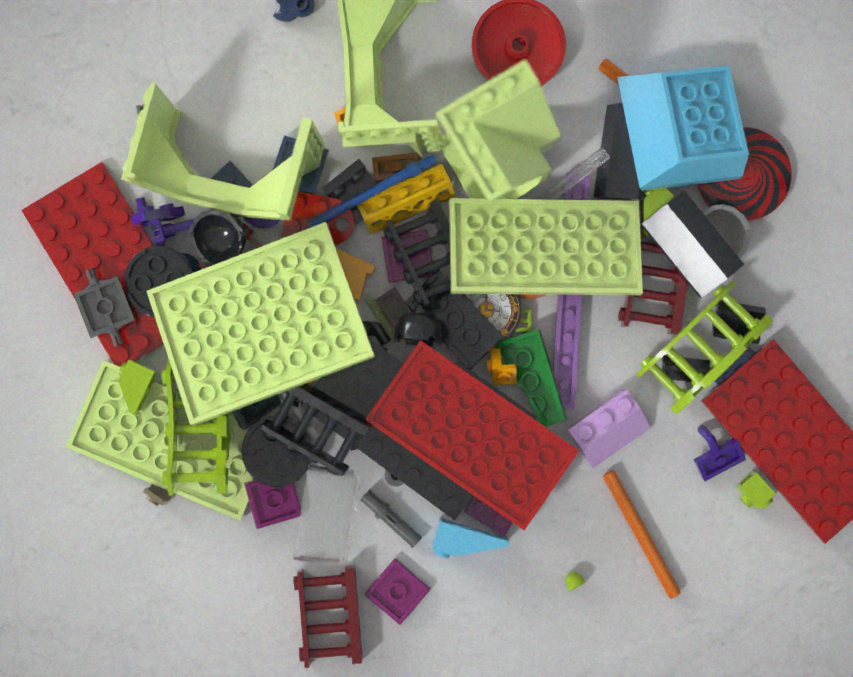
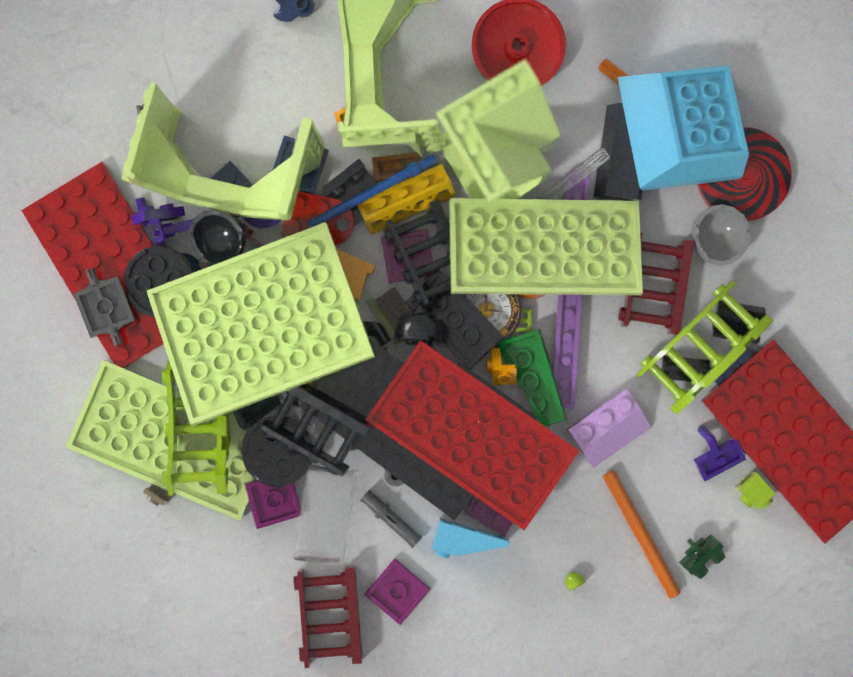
lime slope [118,360,158,415] -> none
lime slope [640,188,675,238] -> none
slope [641,190,745,299] -> none
none -> dark green hips [679,534,726,579]

